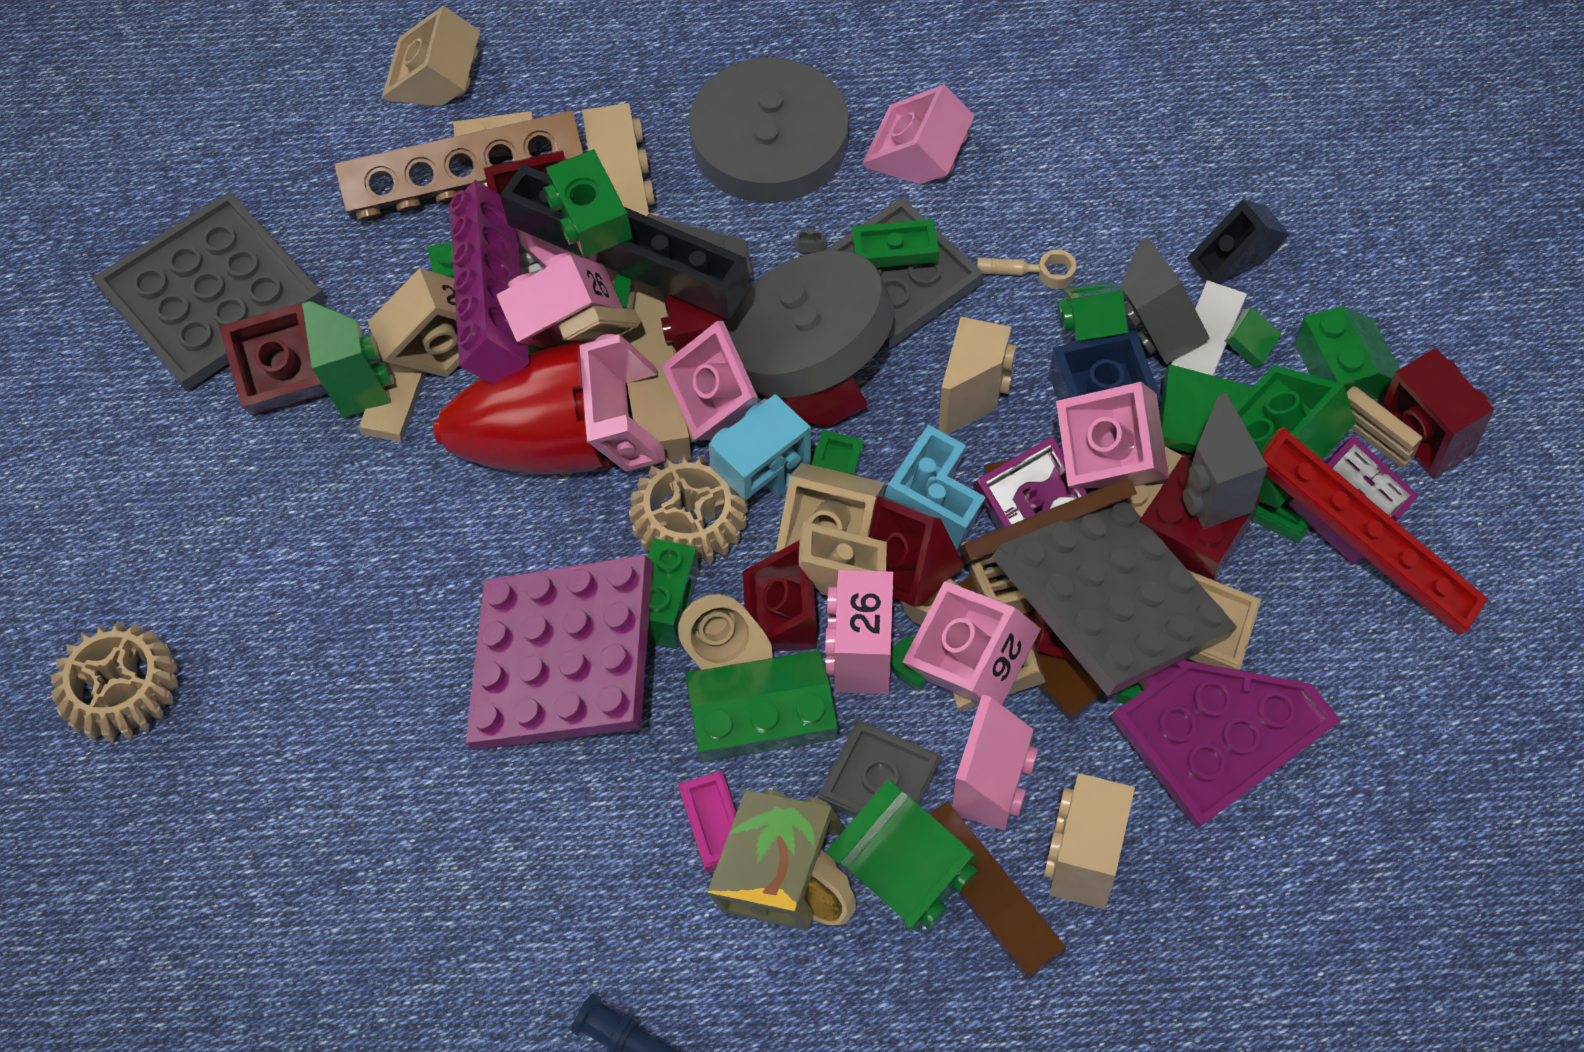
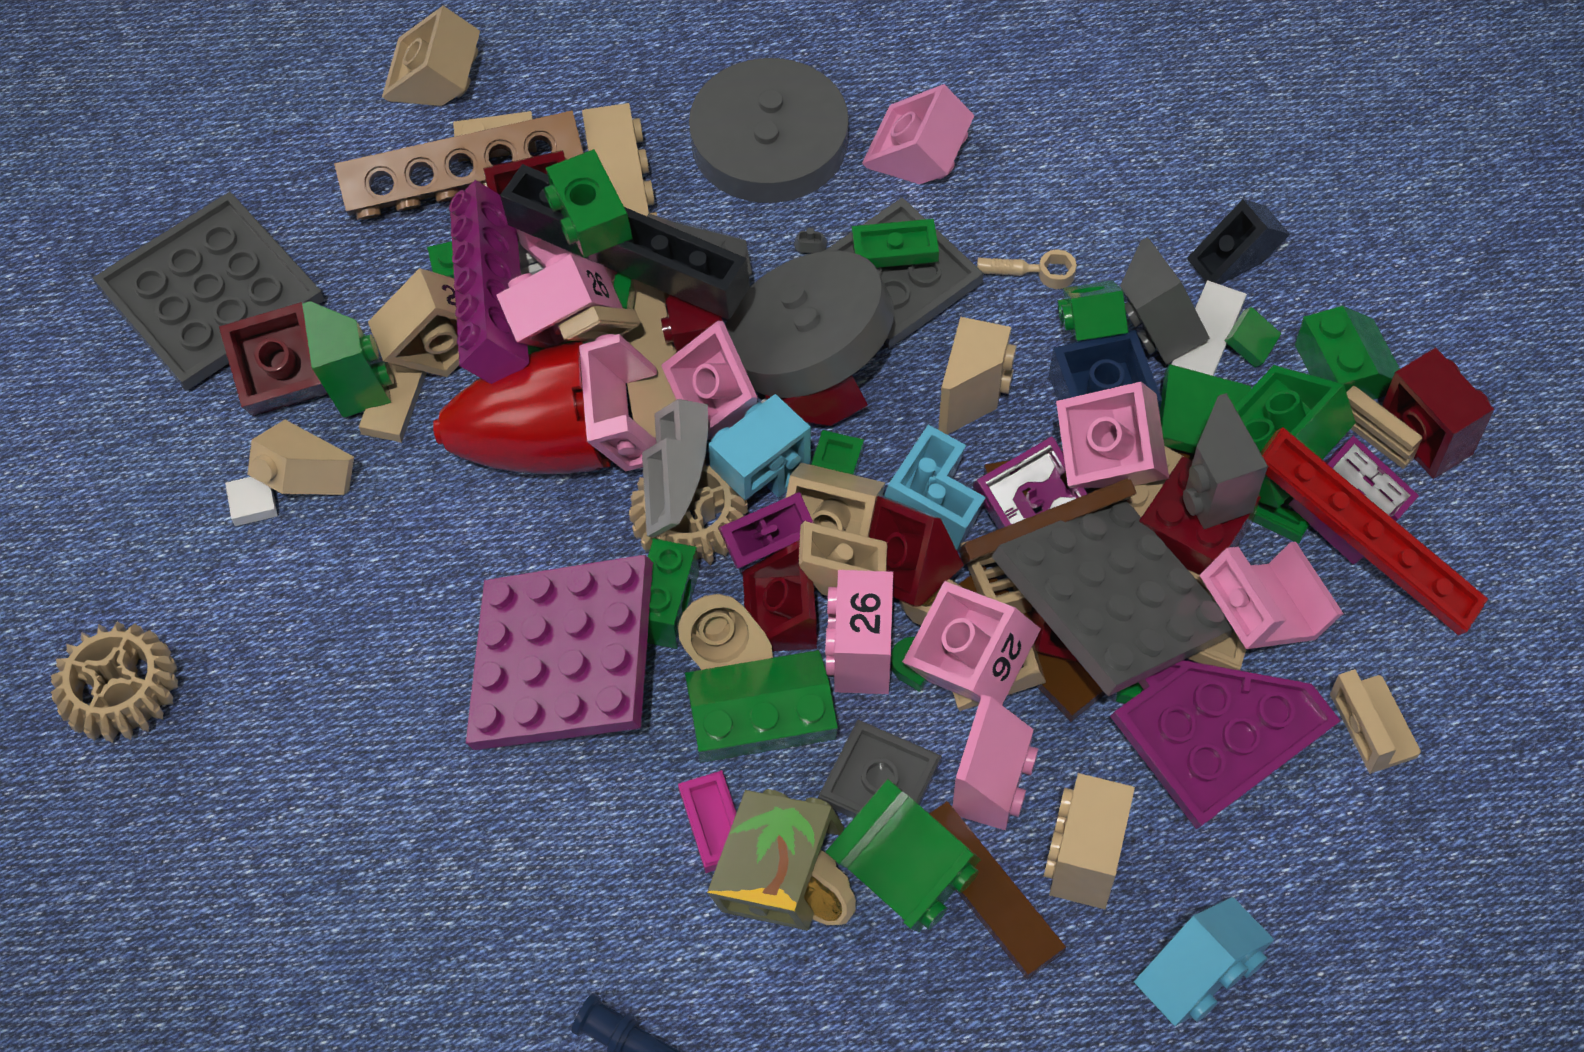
none -> white tile [225,477,278,526]
none -> tan slope [247,419,354,495]
none -> light grey slope [642,399,708,537]
none -> magenta slope [718,492,814,569]
none -> medium azure brick [1134,897,1275,1026]
none -> bright pink panel [1199,542,1344,649]
none -> tan panel [1330,669,1421,774]

